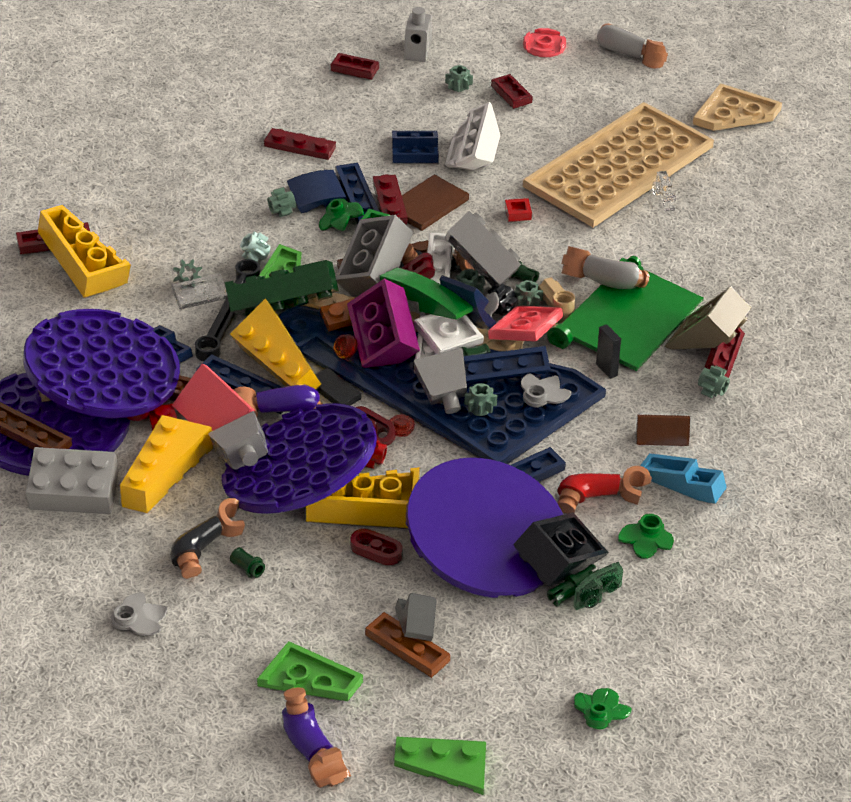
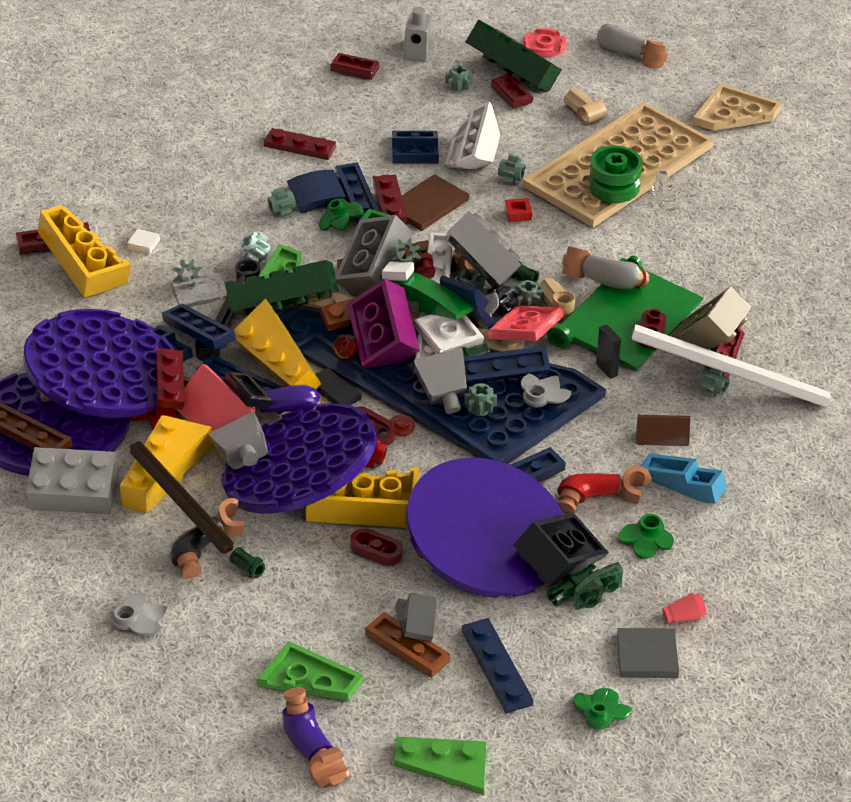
none -> white tile [127,229,160,254]
none -> dark brown axle [130,441,234,554]
none -> dark red plate [155,348,185,410]
none -> dark blue plate [162,303,236,350]
none -> black tile [224,372,272,408]
none -> white tile [382,261,414,281]
none -> sand green gear [391,238,421,262]
none -> dark blue plate [462,618,533,713]
none -> dark green wedge [465,19,562,92]
none -> sand green gear [498,155,526,184]
none -> tan piece [564,87,607,125]
none -> green wheel [589,145,642,203]
none -> dark grey tile [617,628,679,678]
none -> white tile [632,324,831,407]
none -> dark red plate [638,309,666,349]
none -> coral cone [662,592,707,624]

